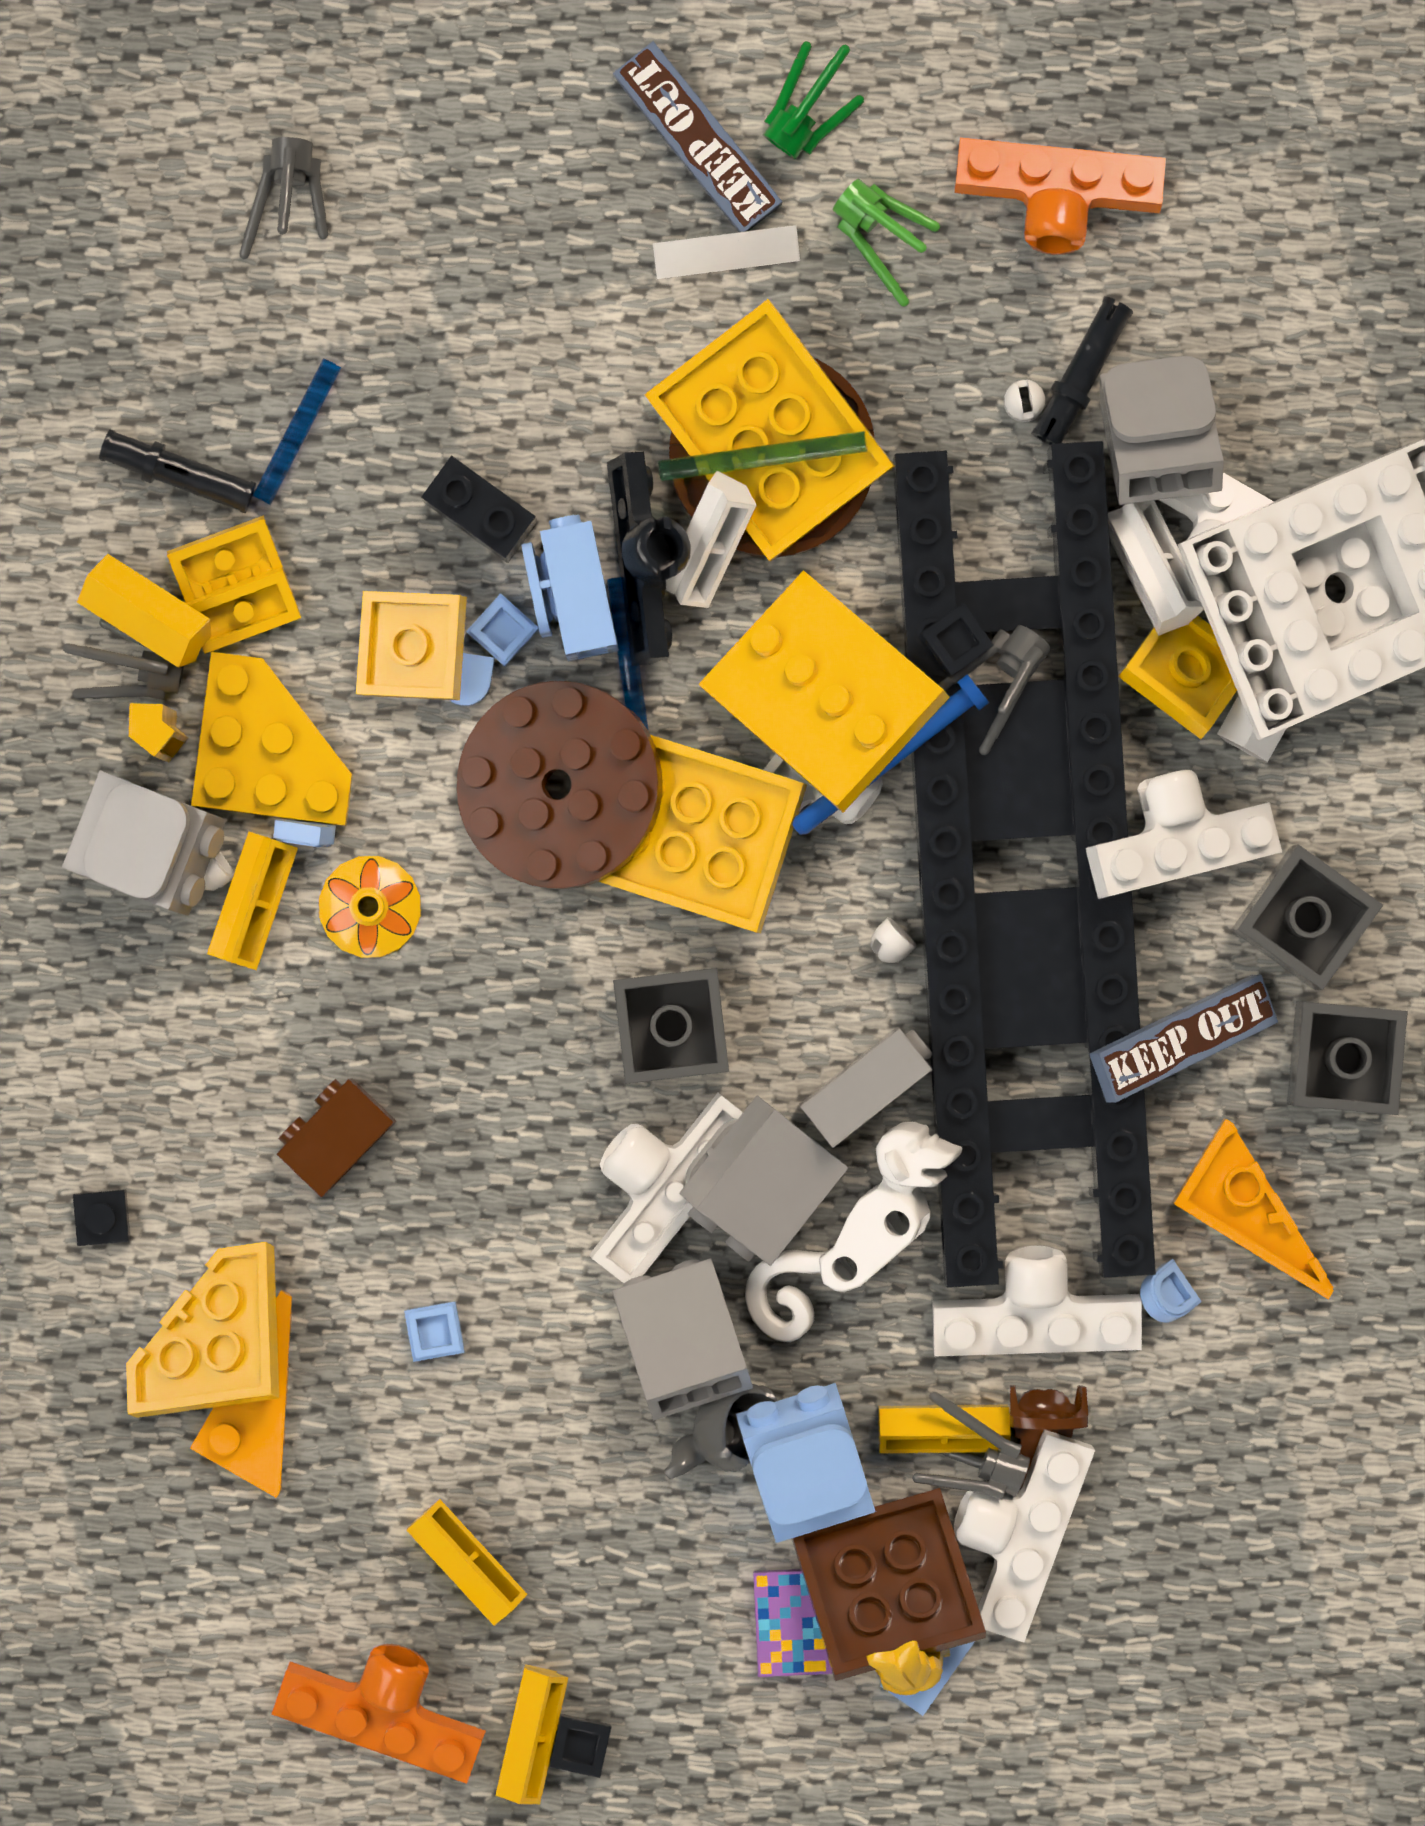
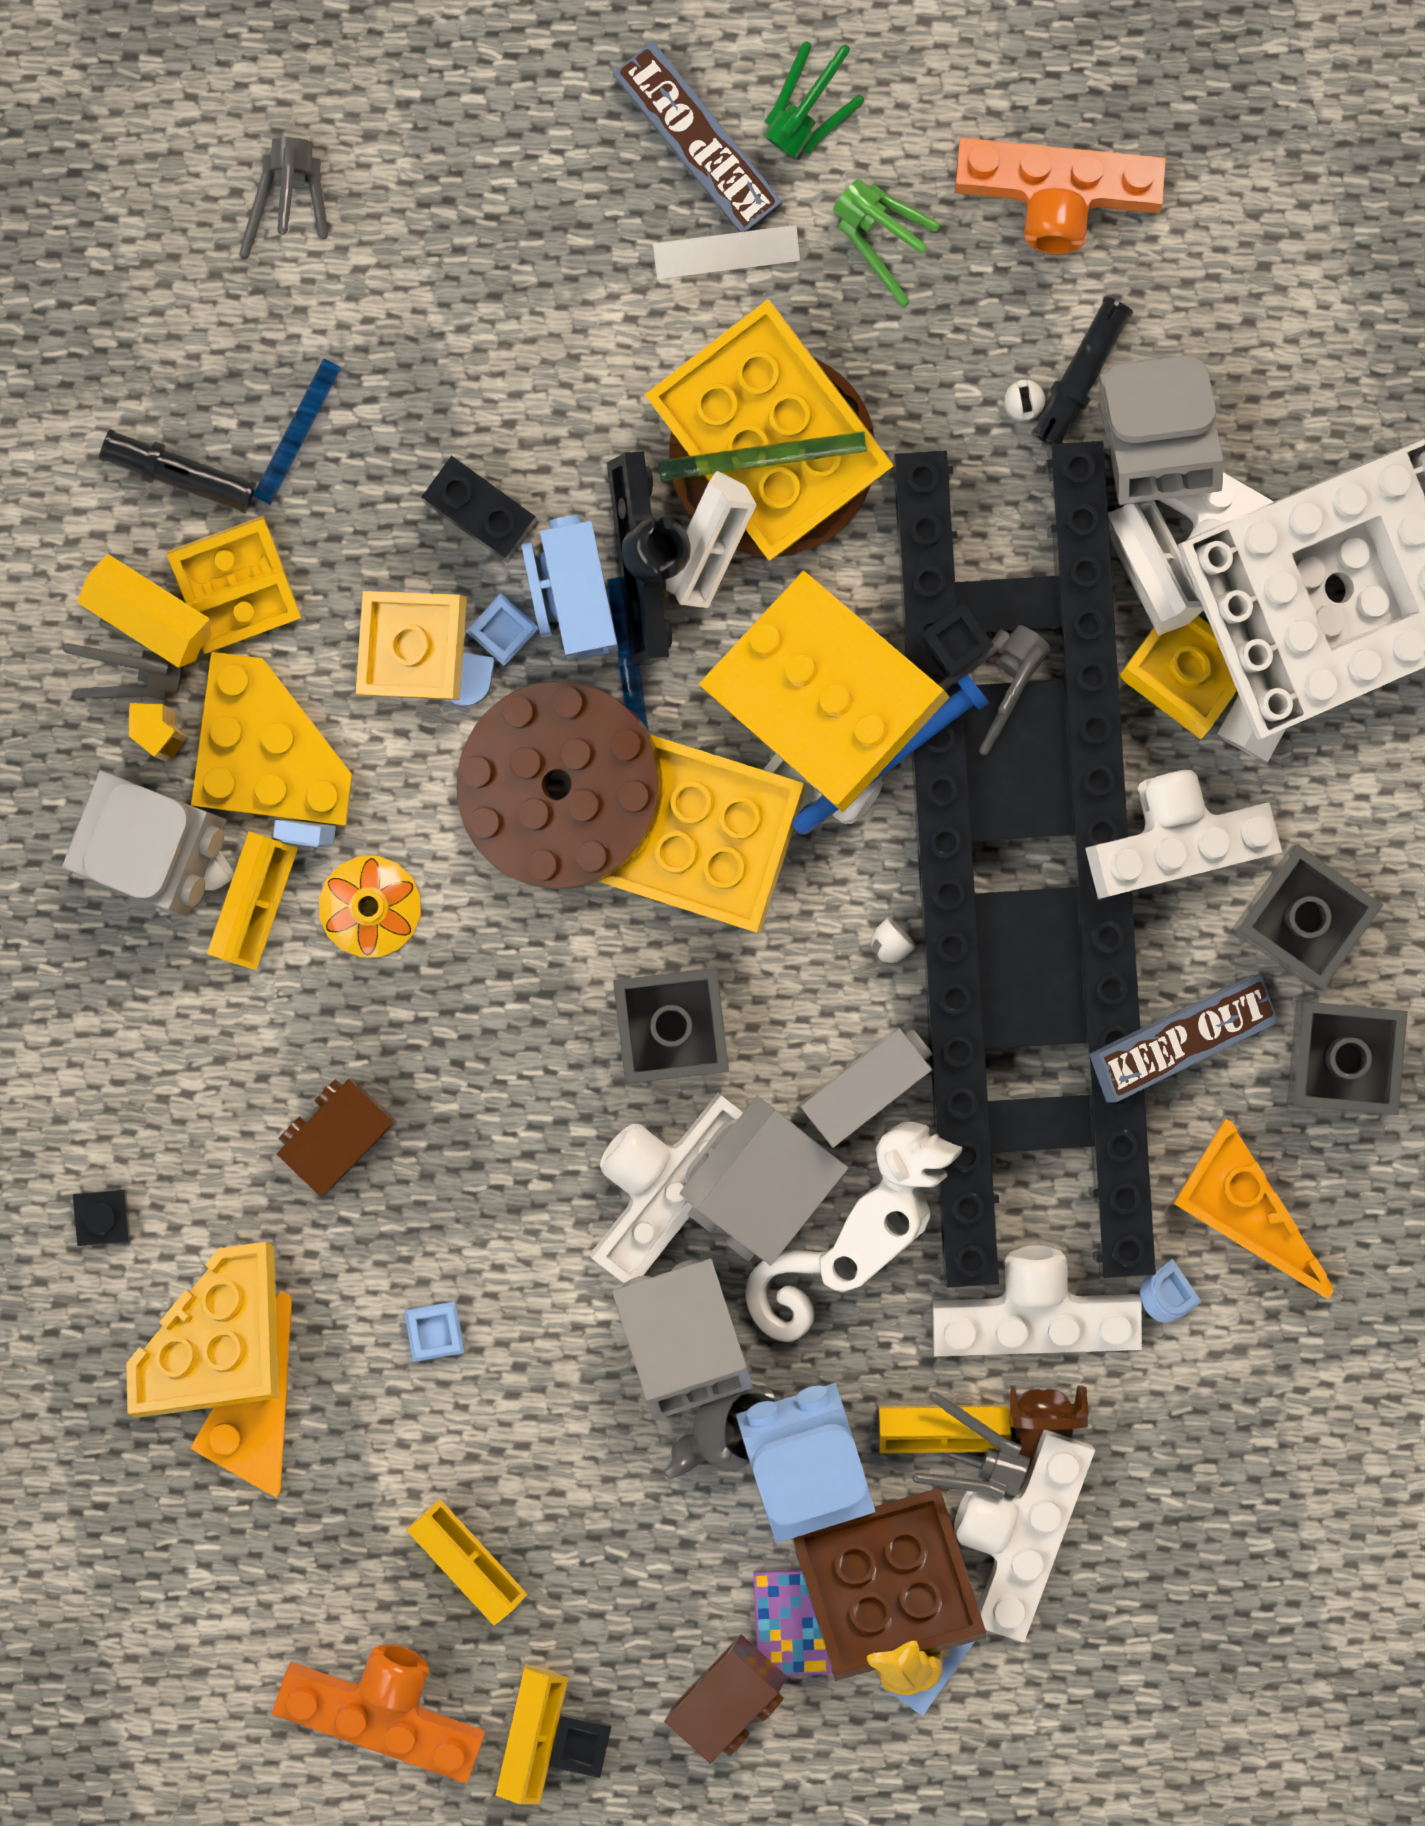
none -> reddish brown brick [664,1634,787,1764]

